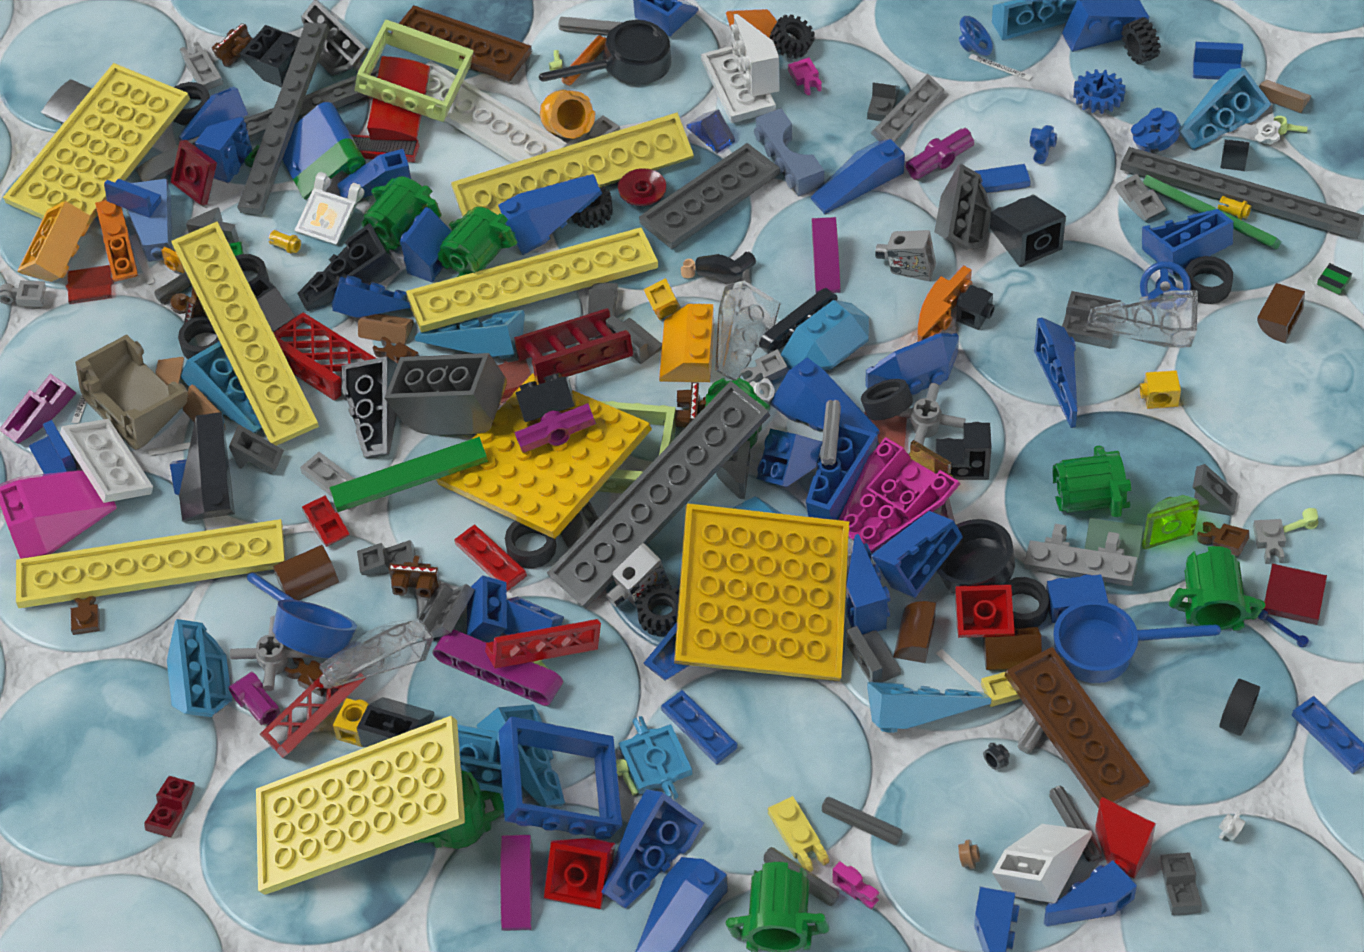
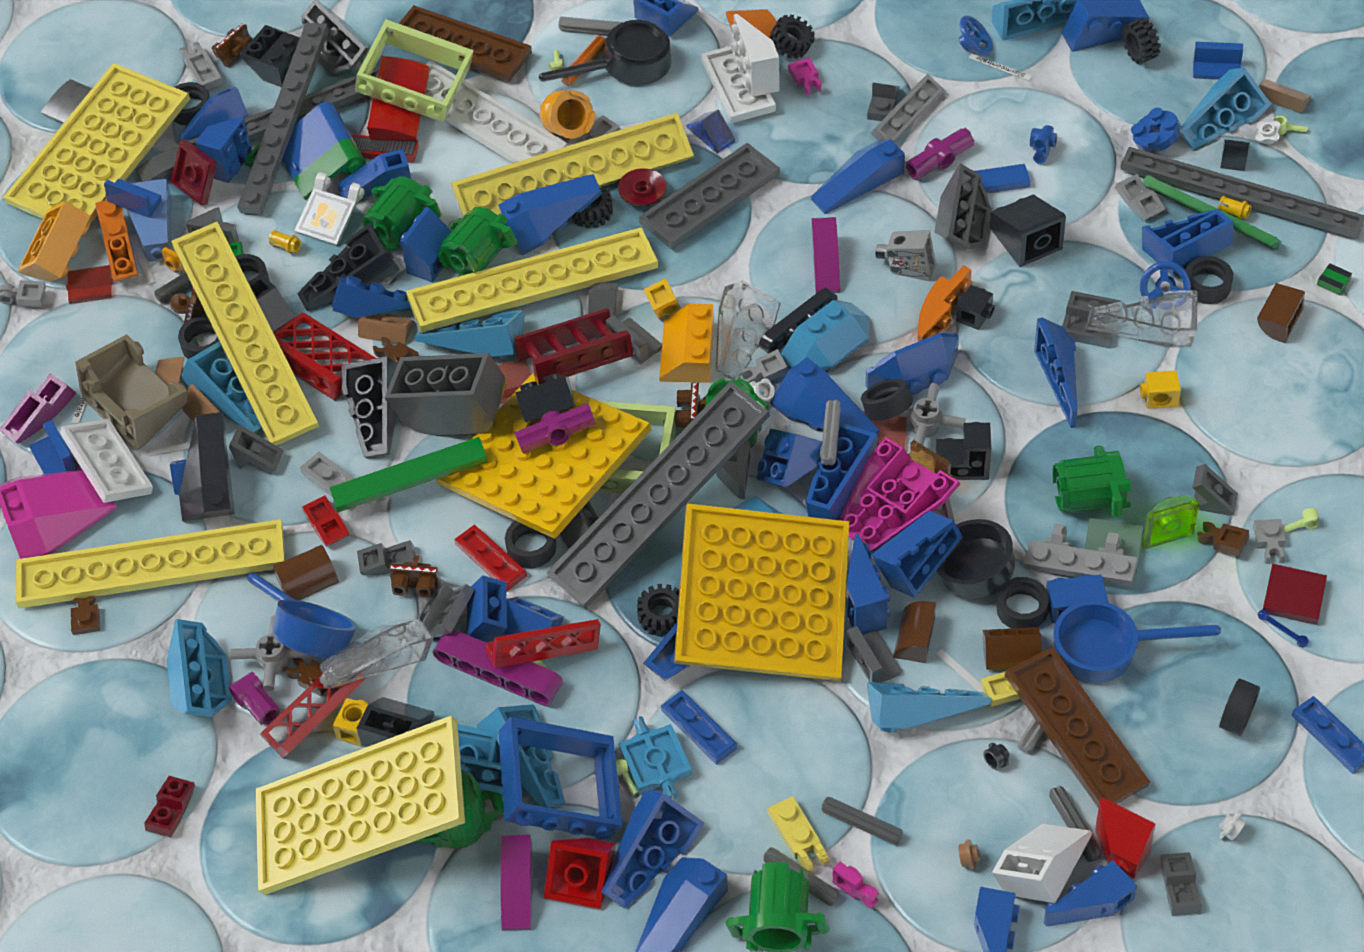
light grey torso [606,543,670,607] -> none
black arm [681,251,756,283] -> none
sand blue arch [754,108,824,196] -> none
red slope [955,585,1015,638] -> none
blue gear [1073,69,1125,114] -> none
green container [1168,546,1265,631] -> none

